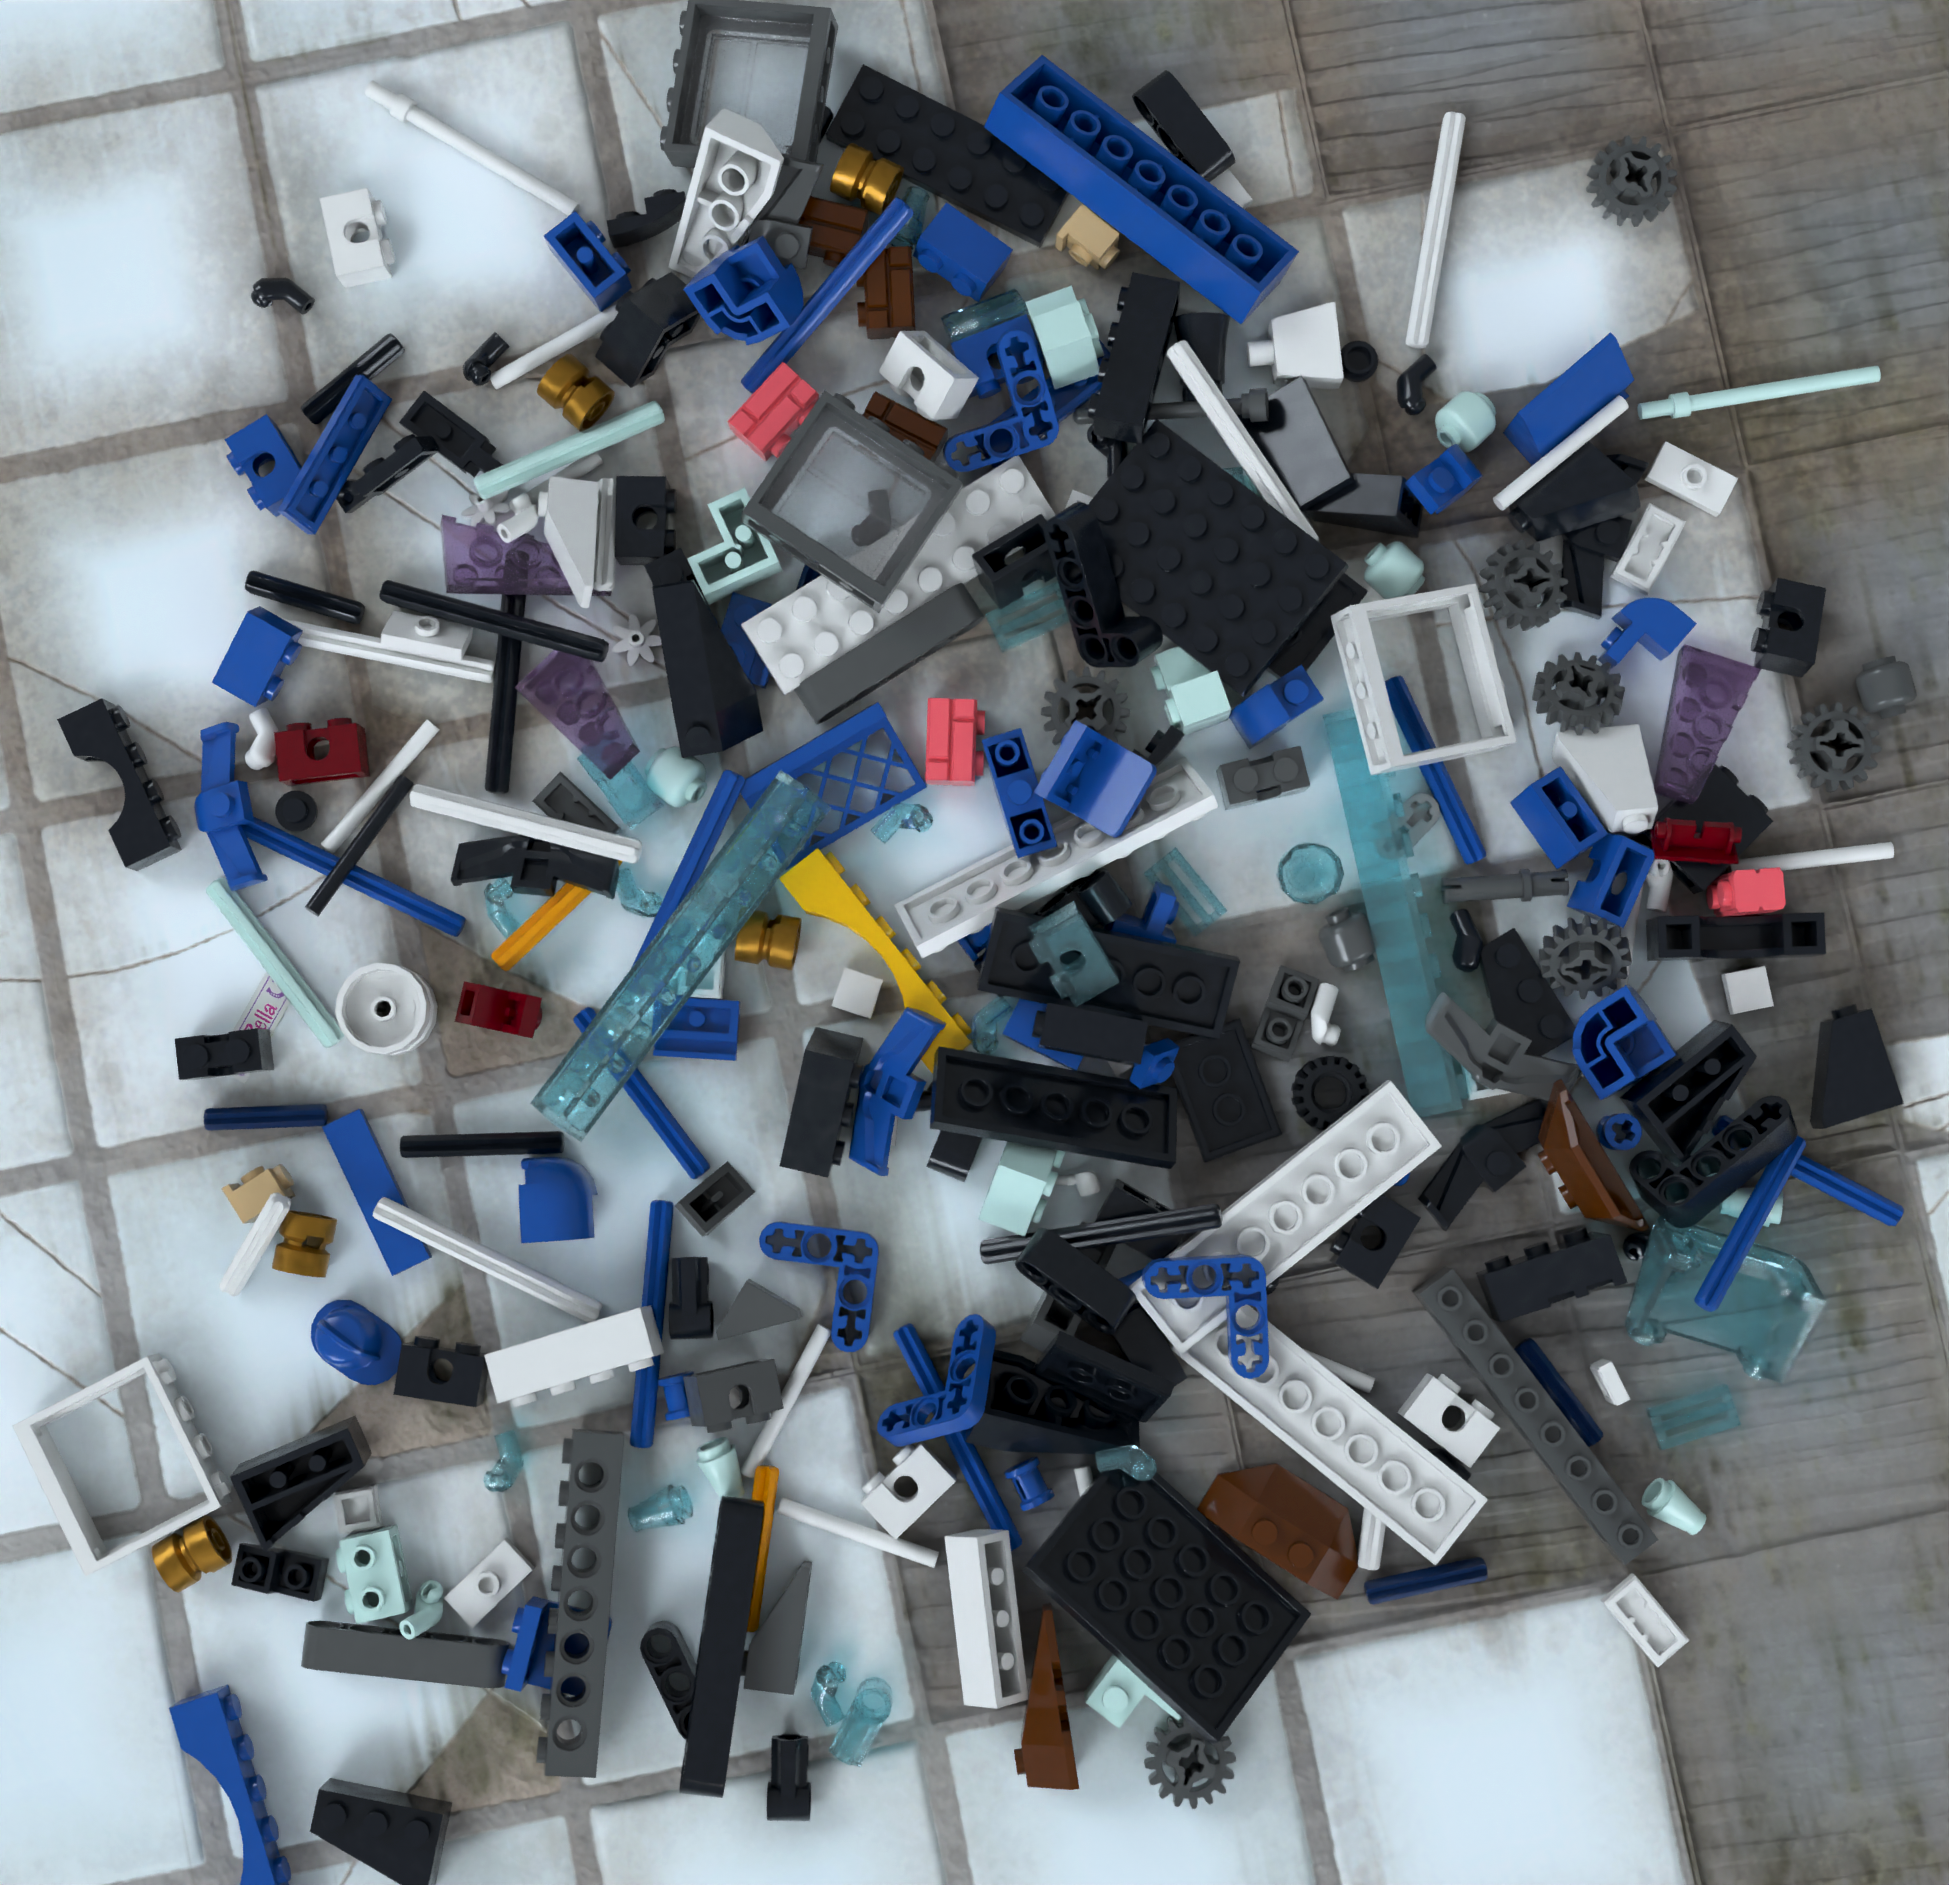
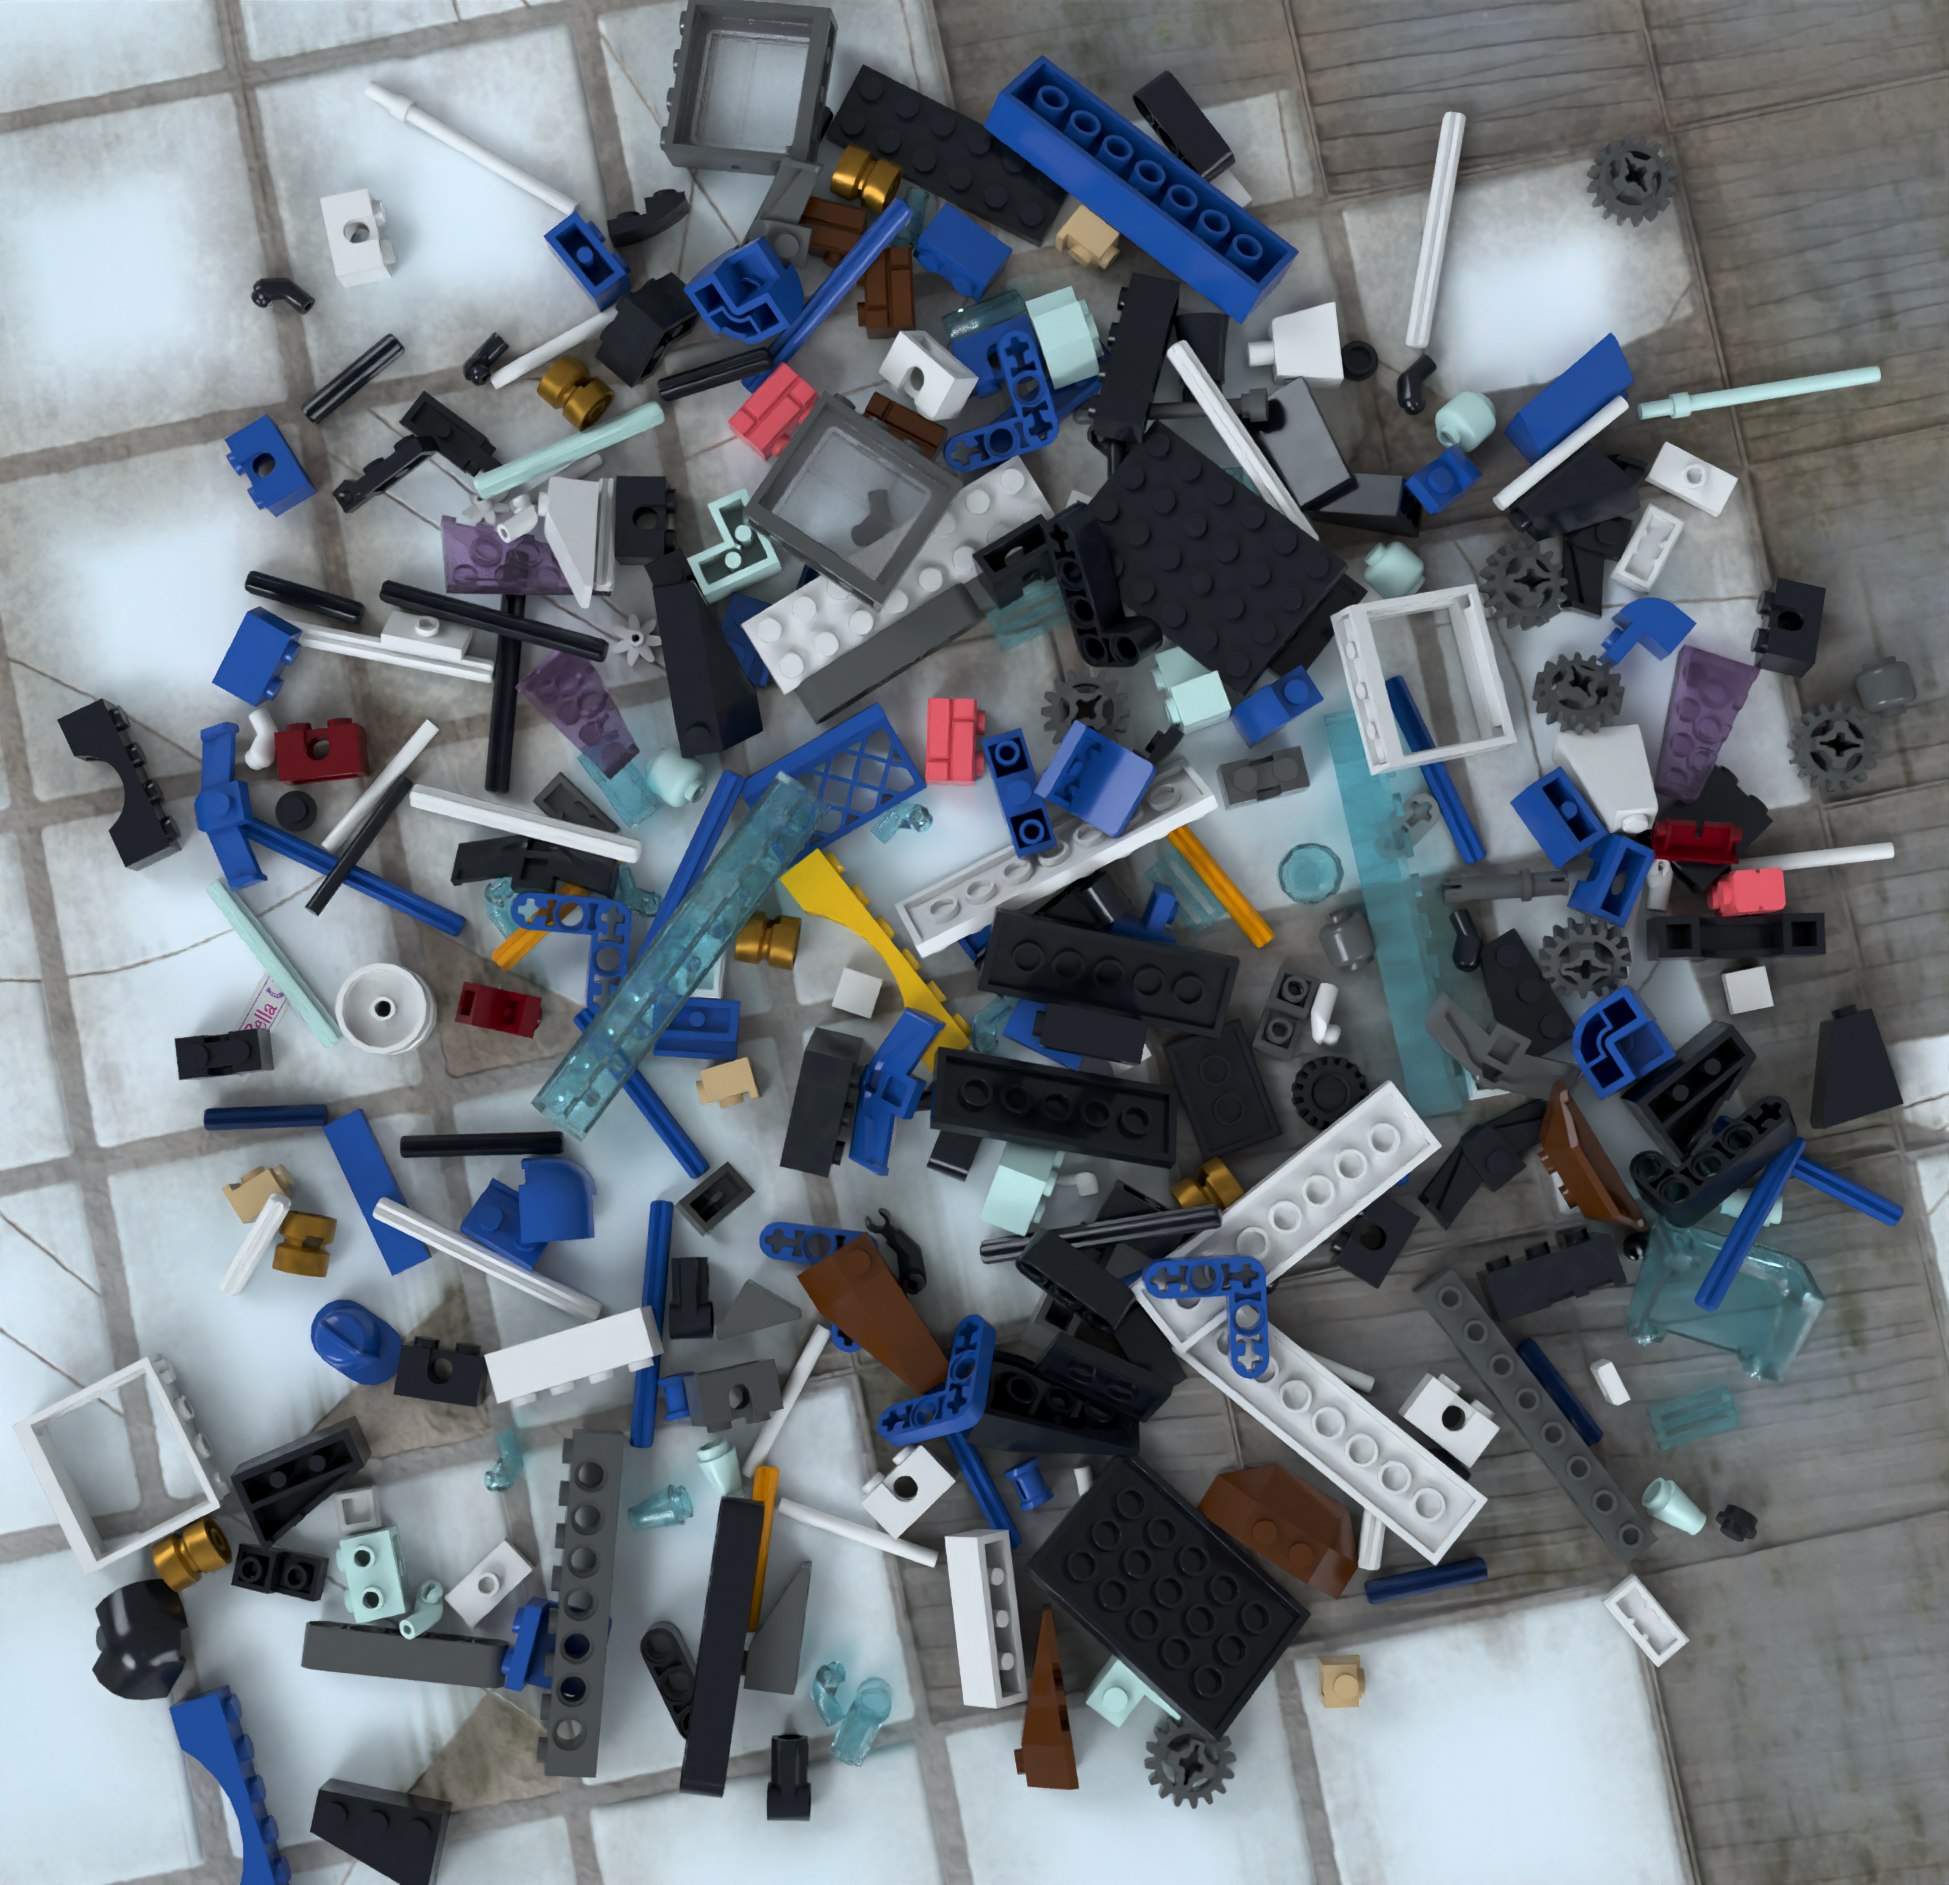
blue tile [277,375,392,535] -> none
white wedge [668,108,784,278] -> none
clear light blue brick [1029,901,1119,1007] -> none
clear light blue arm [1095,1445,1157,1481] -> none
blue plate [1129,1038,1180,1089] -> none
blue bush [1596,1113,1642,1150] -> none
none -> black brick [92,1579,188,1700]
none -> blue plate [460,1178,552,1272]
none -> blue beam [510,891,632,1019]
none -> black axle [657,347,774,402]
none -> tan brick [696,1057,762,1108]
none -> reddish brown wedge [797,1232,950,1395]
none -> black arm [865,1208,927,1295]
none -> light orange axle [1166,824,1274,948]
none -> pearl gold wheel [1169,1156,1245,1211]
none -> tan brick [1317,1655,1365,1708]
none -> black plate [1716,1504,1758,1542]

